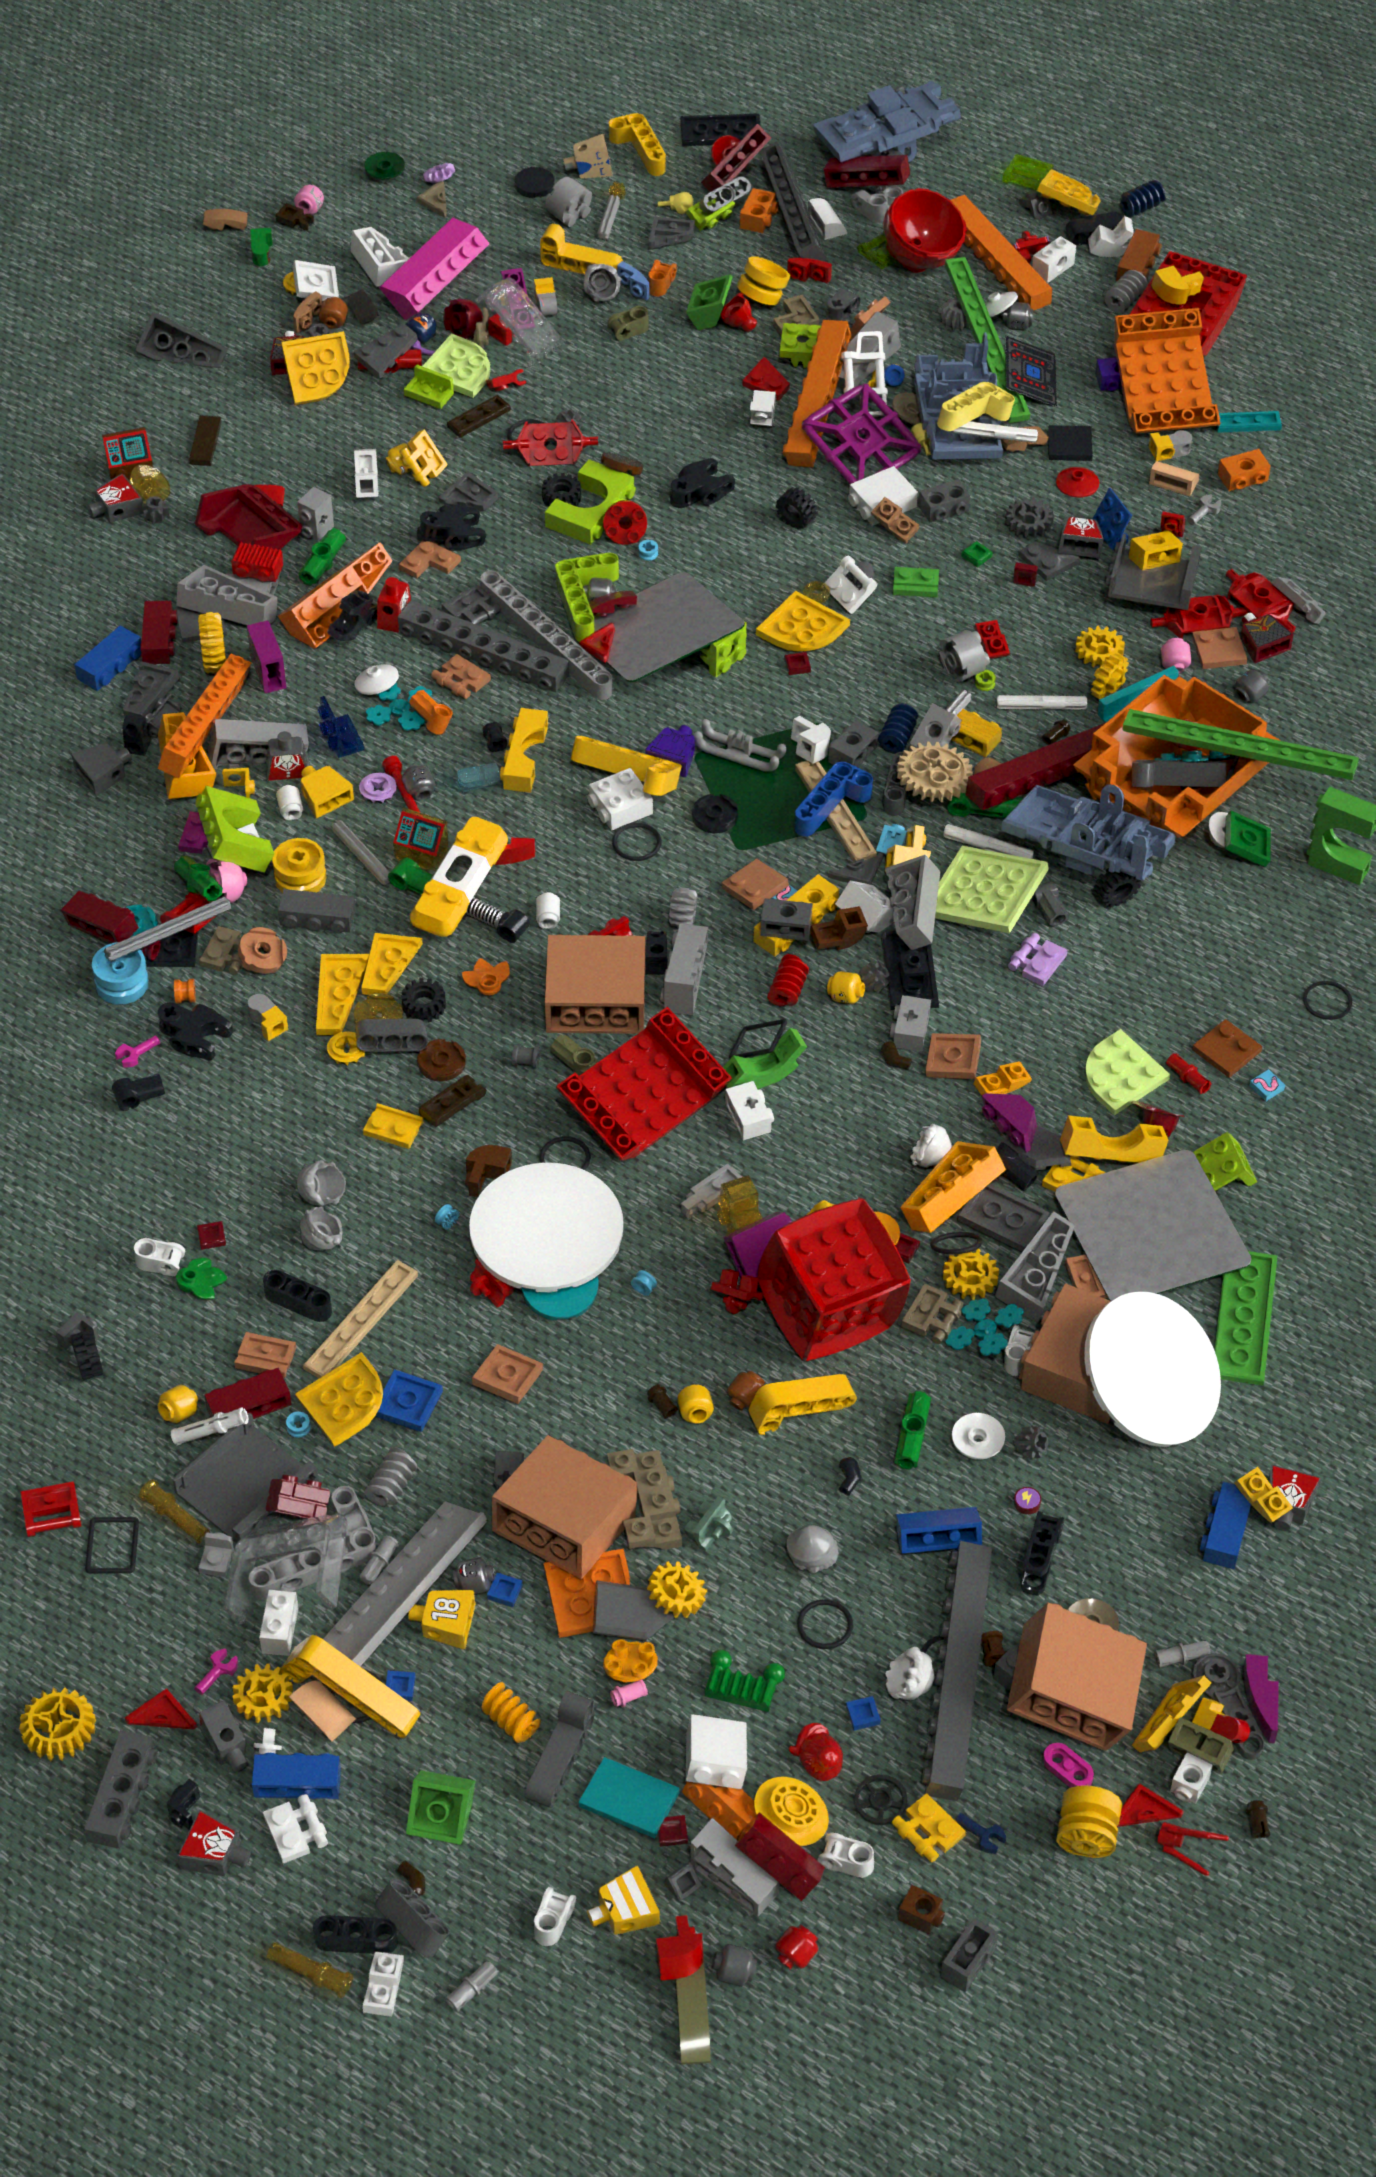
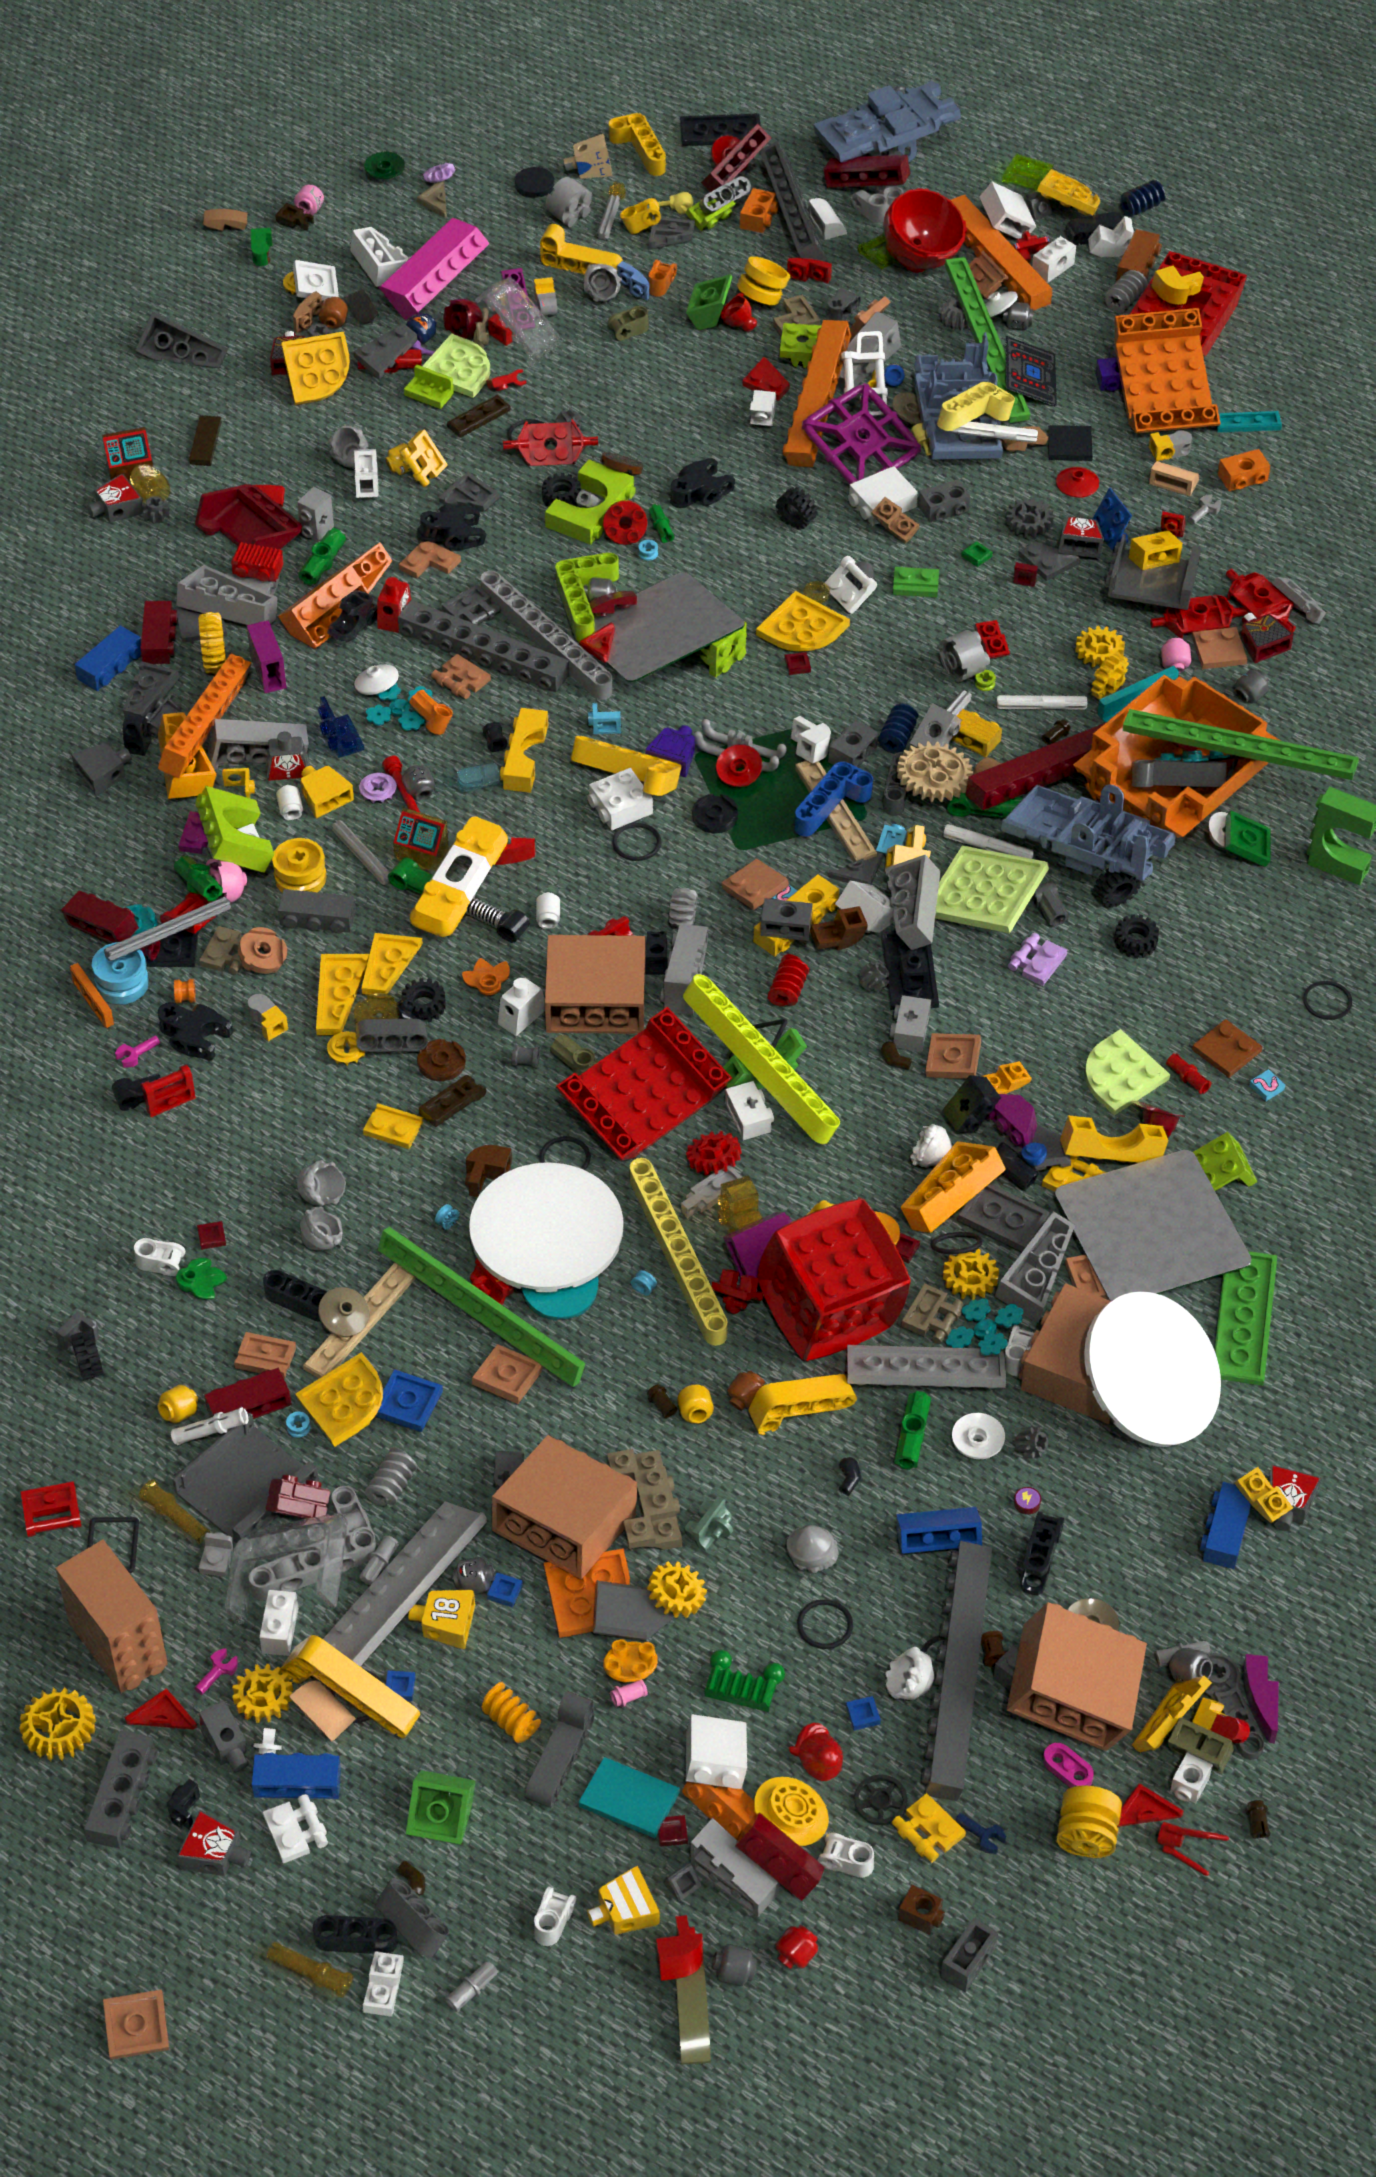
yellow head [827,971,865,1004] -> none
none -> nougat brick [55,1539,168,1693]
none -> orange tile [70,963,114,1028]
none -> nougat plate [103,1990,169,2060]
none -> red plate [141,1064,196,1117]
none -> dark tan dish [318,1287,370,1337]
none -> light grey hair [328,426,368,468]
none -> bright green plate [378,1227,585,1387]
none -> black arm [396,998,423,1021]
none -> white torso [498,978,545,1036]
none -> light grey bar [577,490,603,508]
none -> medium azure bracket [588,703,621,734]
none -> yellow piece [620,198,661,234]
none -> light yellow beam [630,1158,728,1346]
none -> green axle [649,504,675,543]
none -> neon yellow beam [683,974,840,1144]
none -> red gear [686,1131,742,1175]
none -> red dish [716,744,762,787]
none -> light grey plate [847,1345,1006,1389]
none -> black brick [942,1075,1001,1133]
none -> nougat plate [969,251,1009,299]
none -> white brick [979,182,1036,239]
none -> blue plate [1022,1142,1047,1166]
none -> black tyre [1114,914,1159,959]
none -> flat silver head [1169,1648,1213,1682]

